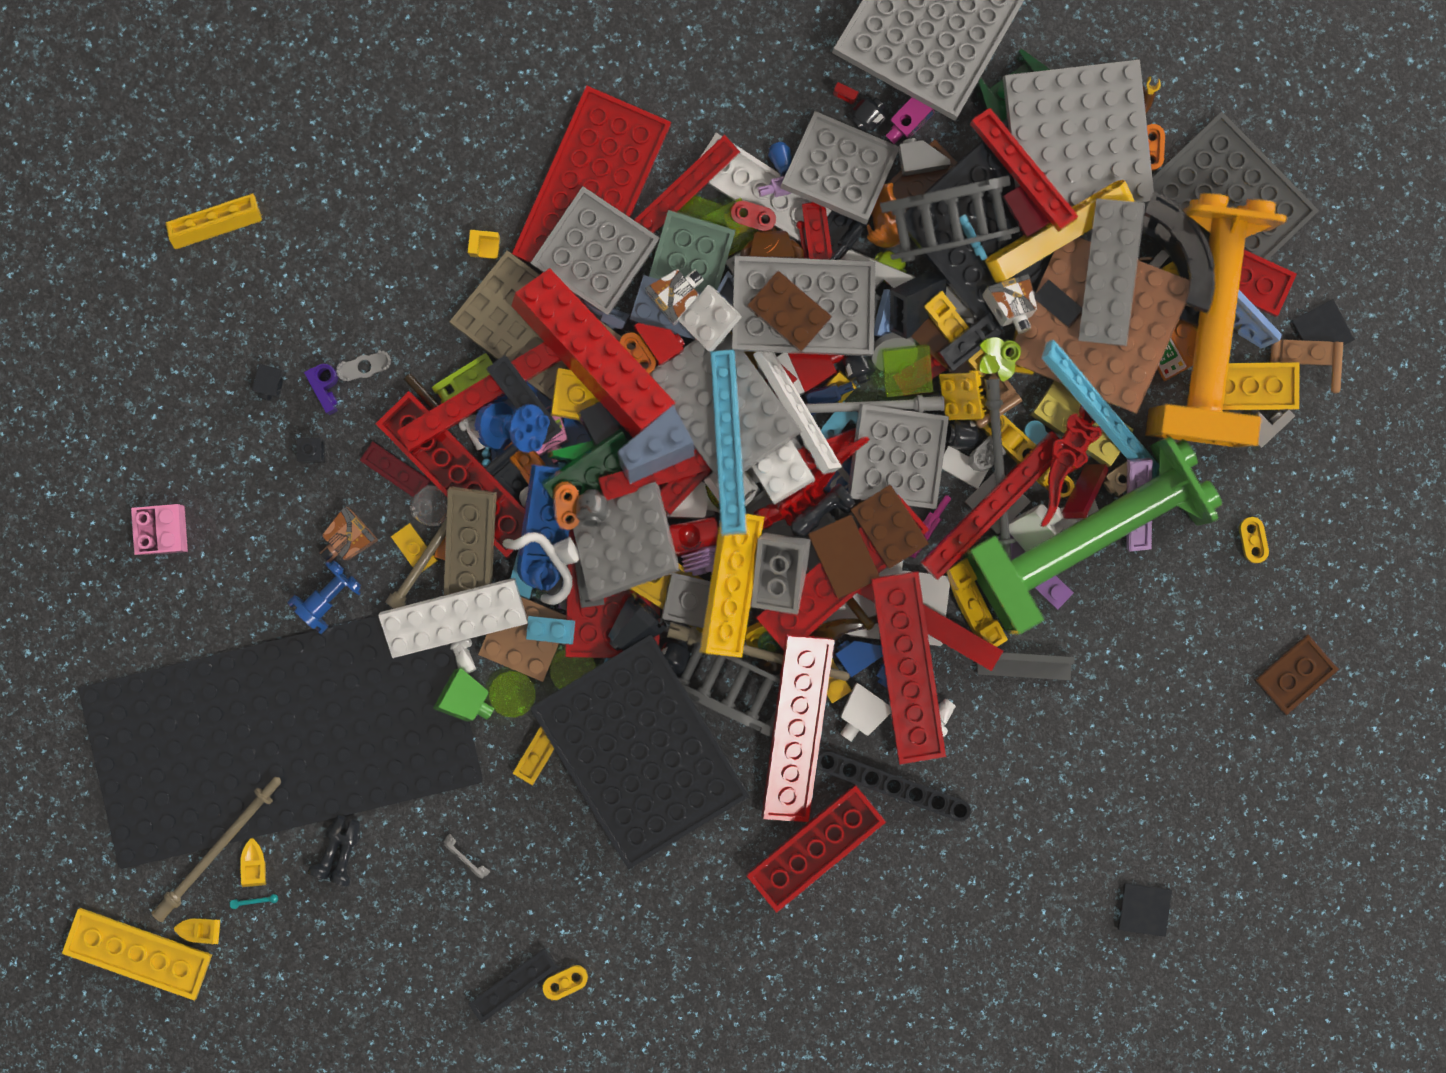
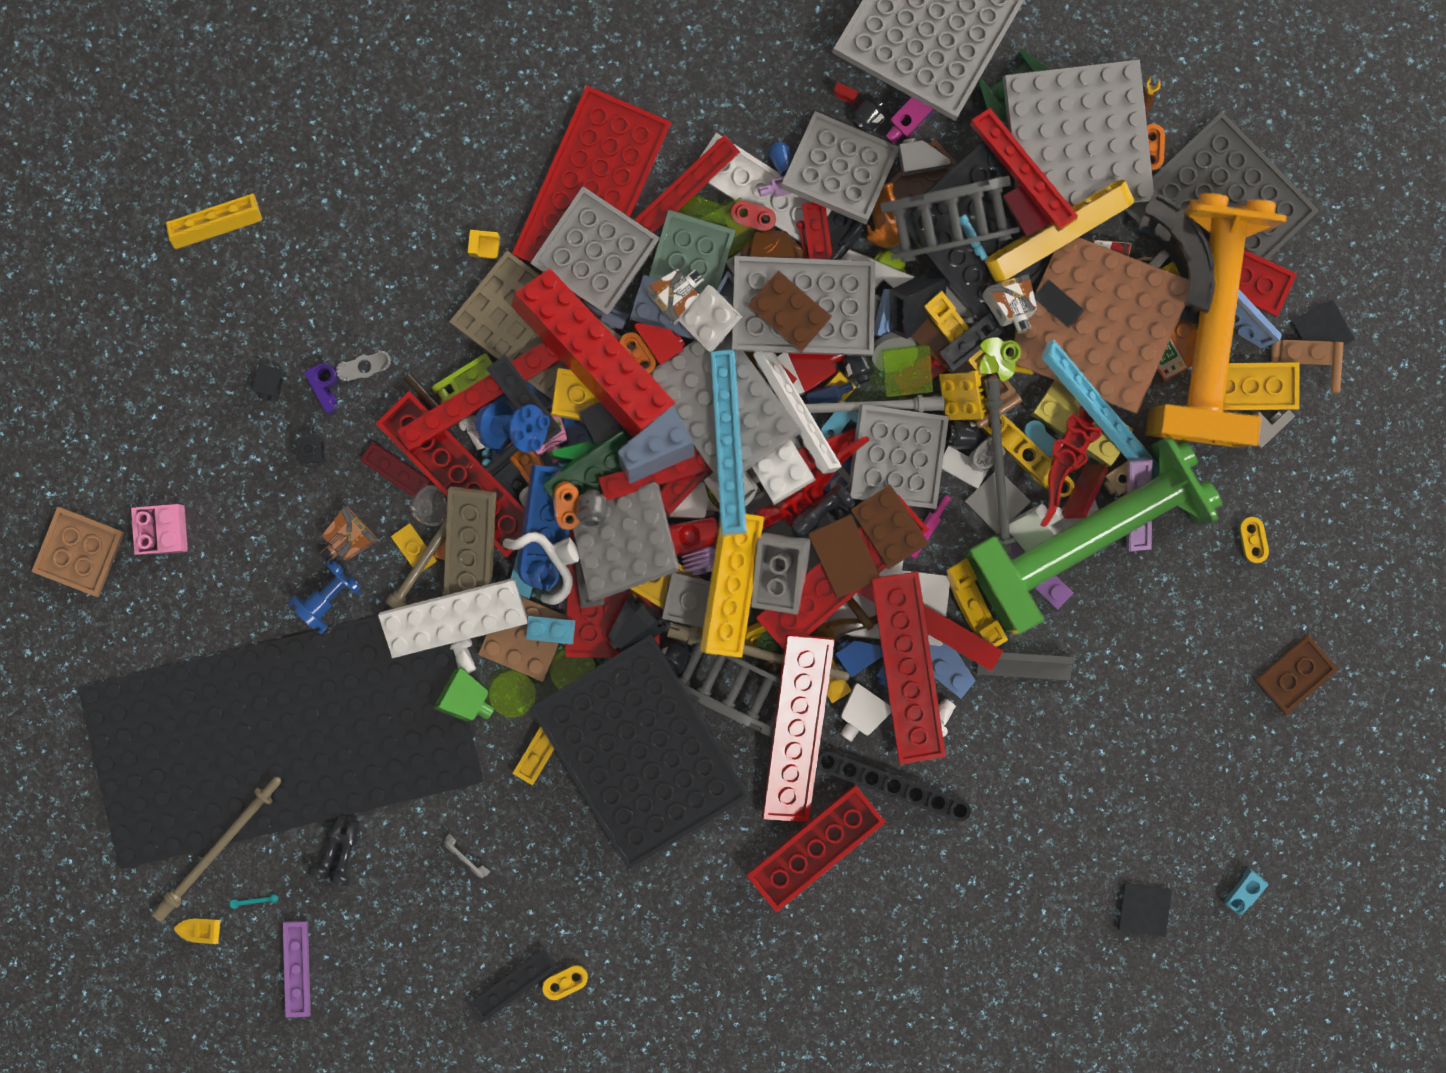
yellow plate [62,908,212,1000] -> none
yellow plate [240,838,266,887] -> none
red tile [920,431,1060,580] -> none
light grey plate [1079,199,1145,346] -> none
none -> medium nougat plate [32,507,125,597]
none -> medium lavender plate [283,921,311,1017]
none -> medium blue wing [930,643,975,699]
none -> medium azure leg [1224,867,1268,916]

